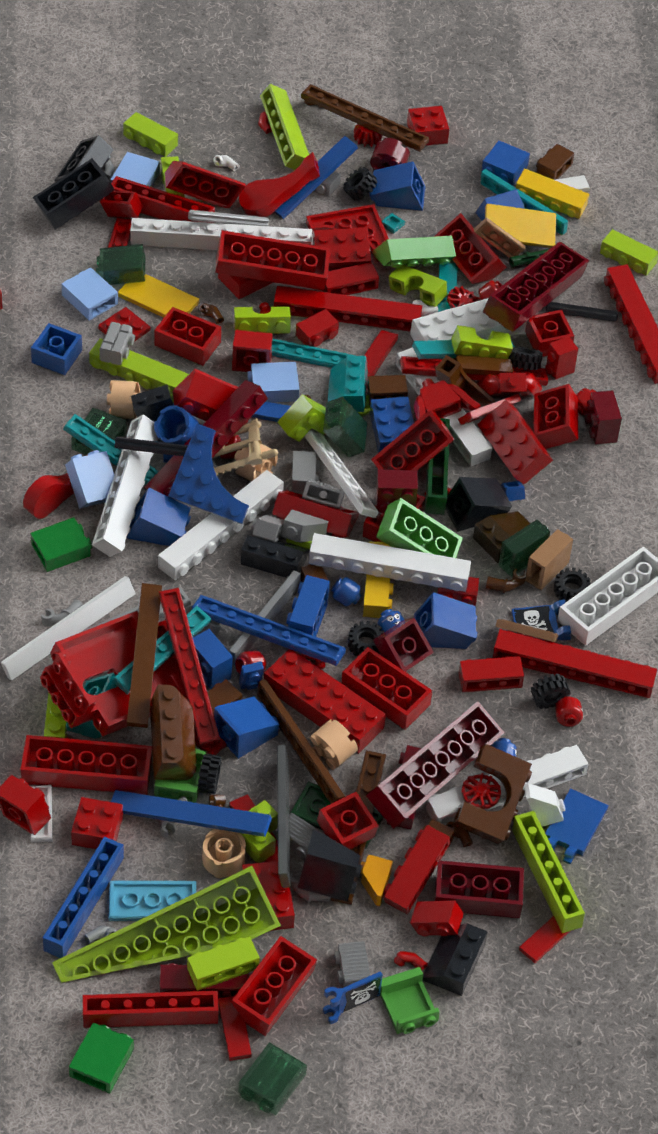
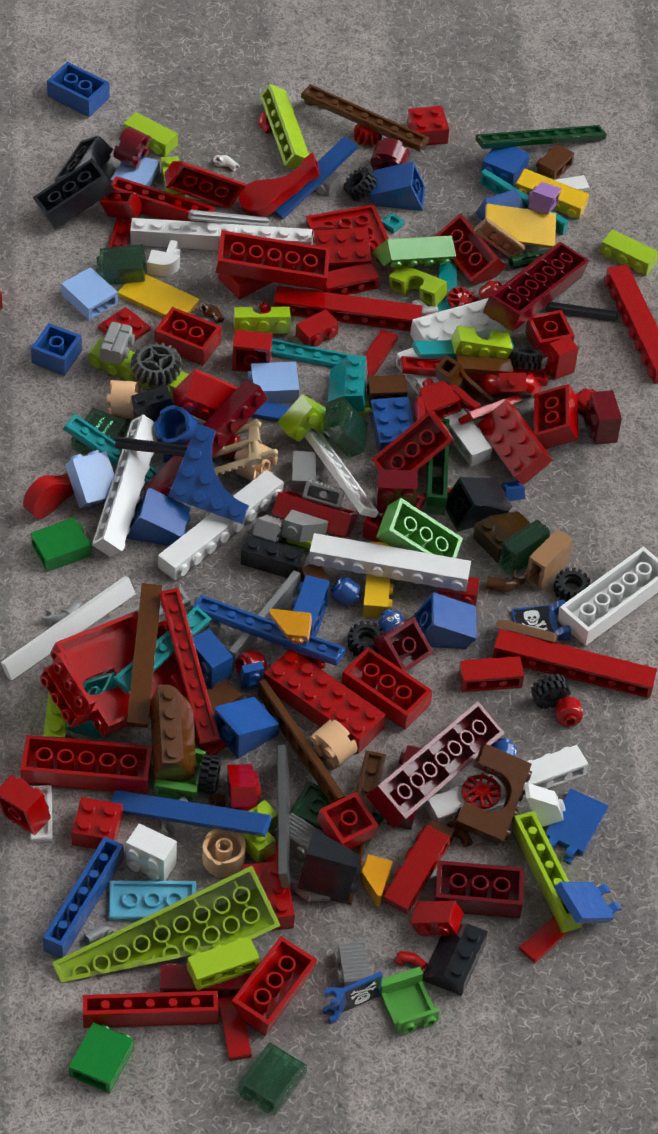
none -> blue brick [47,62,110,117]
none -> dark red brick [113,127,151,169]
none -> white brick [126,824,177,881]
none -> dark grey gear [131,342,182,388]
none -> white brick [147,240,180,276]
none -> red brick [227,764,261,808]
none -> light orange slope [270,609,312,644]
none -> dark green tile [475,125,607,149]
none -> medium lavender brick [527,182,561,215]
none -> blue tile [554,882,622,923]

